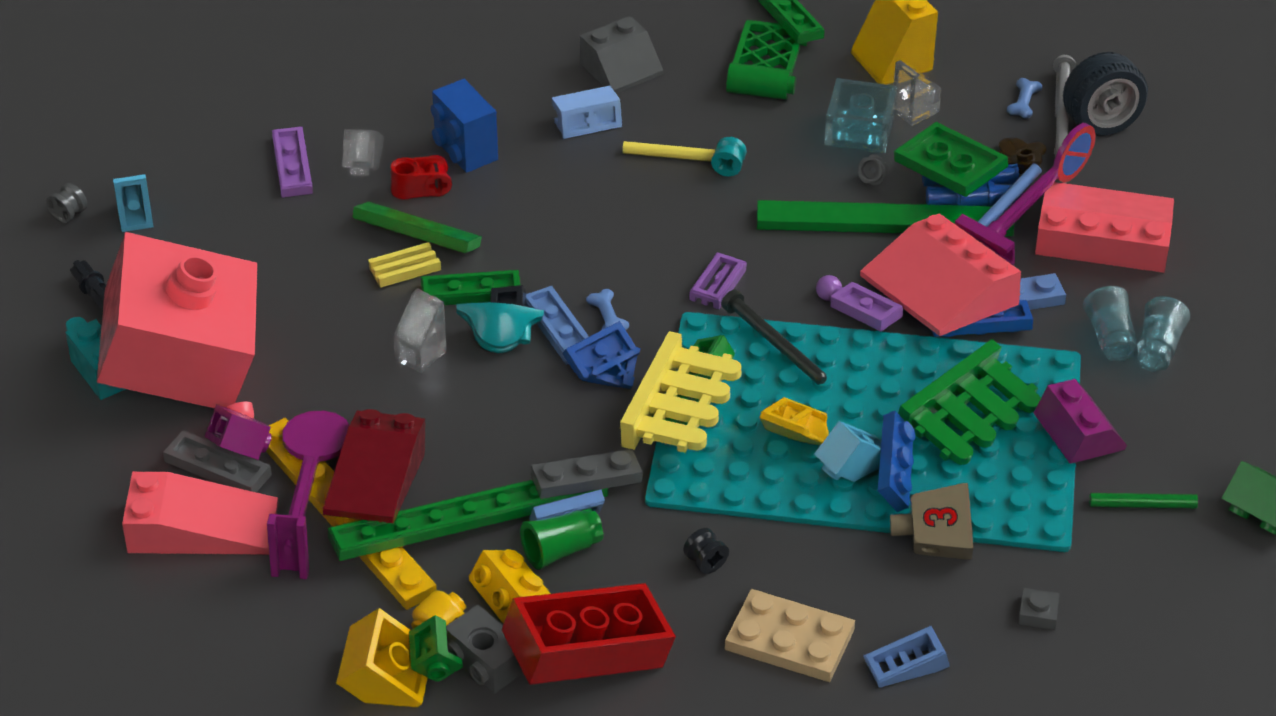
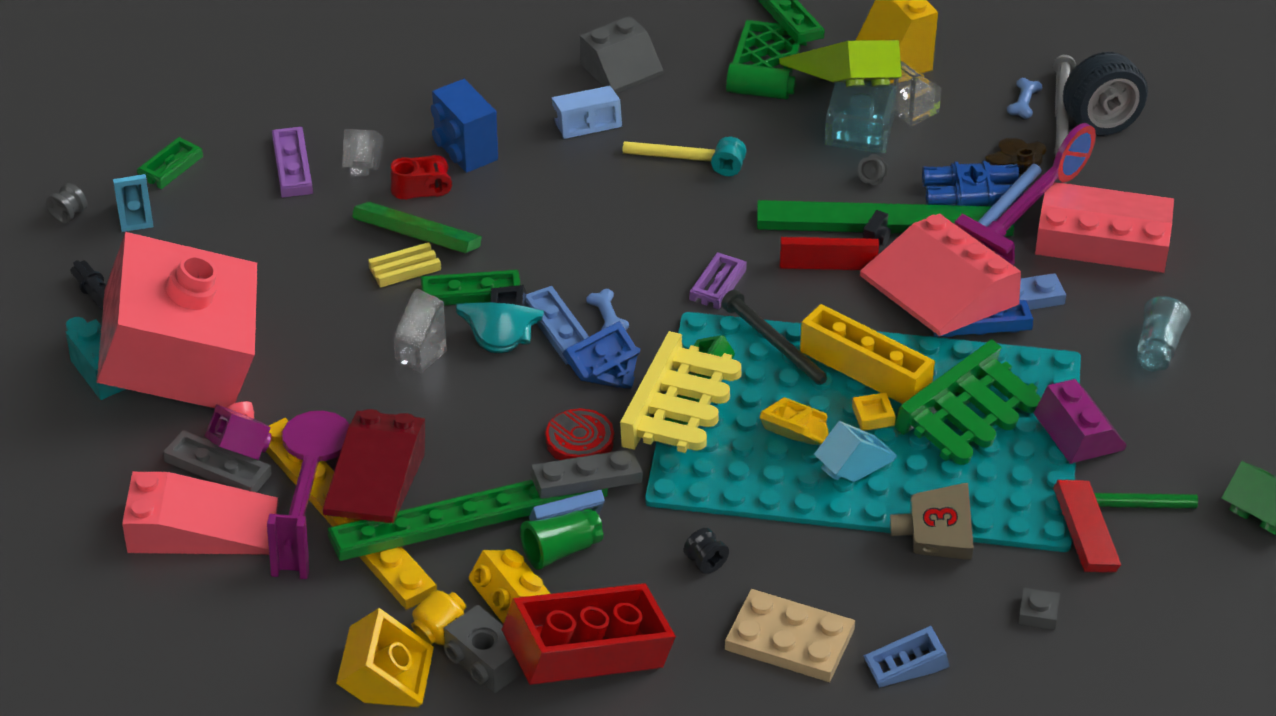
green bracket [409,615,463,682] -> none
medium lavender plate [816,275,903,331] -> none
blue plate [878,410,915,512] -> none
green plate [894,122,1008,197] -> none
clear light blue plant [1083,286,1137,361] -> none
none -> green tile [137,137,203,189]
none -> tile [545,408,615,460]
none -> lime slope [779,40,902,87]
none -> red tile [780,237,879,270]
none -> yellow brick [800,304,935,404]
none -> yellow plate [852,392,896,431]
none -> black plate [863,210,891,248]
none -> red tile [1053,480,1121,572]

